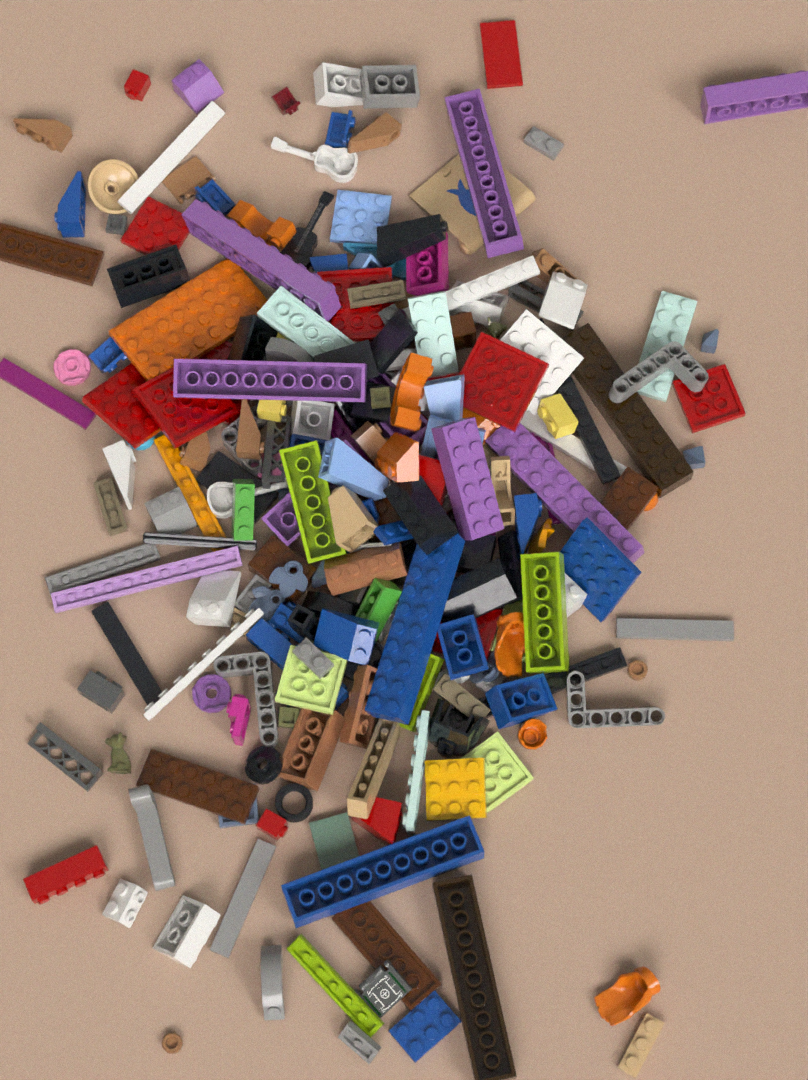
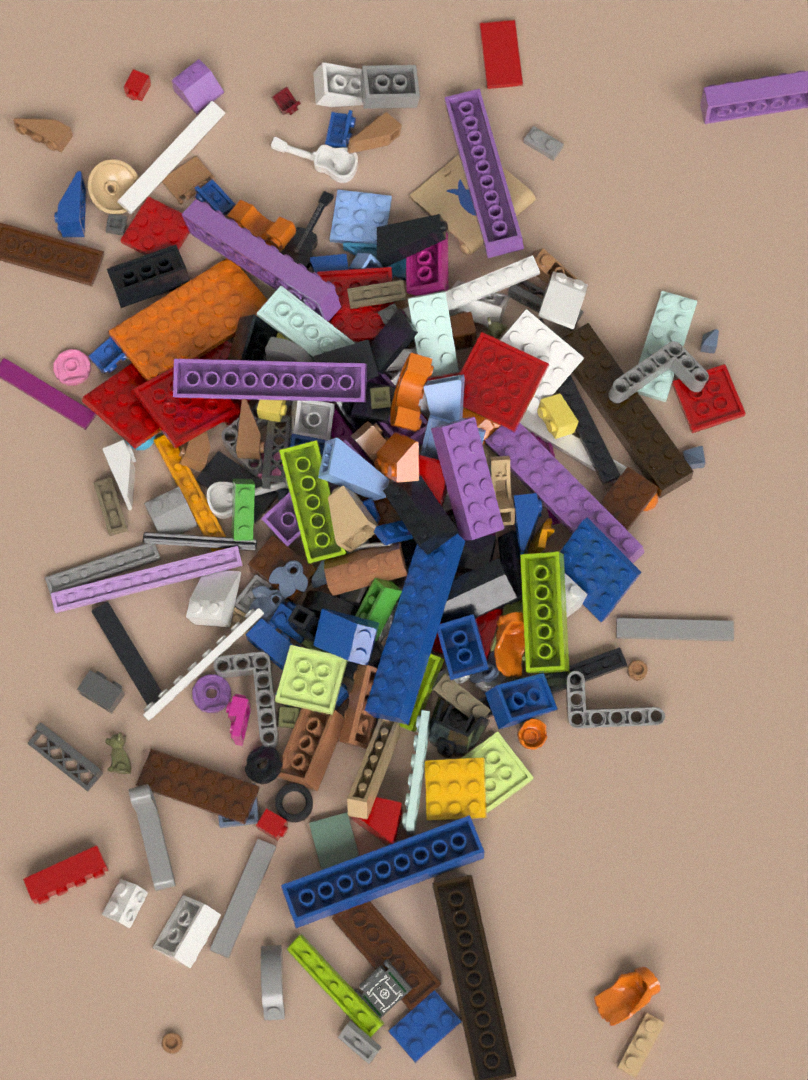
light grey plate [292,638,334,679] -> none

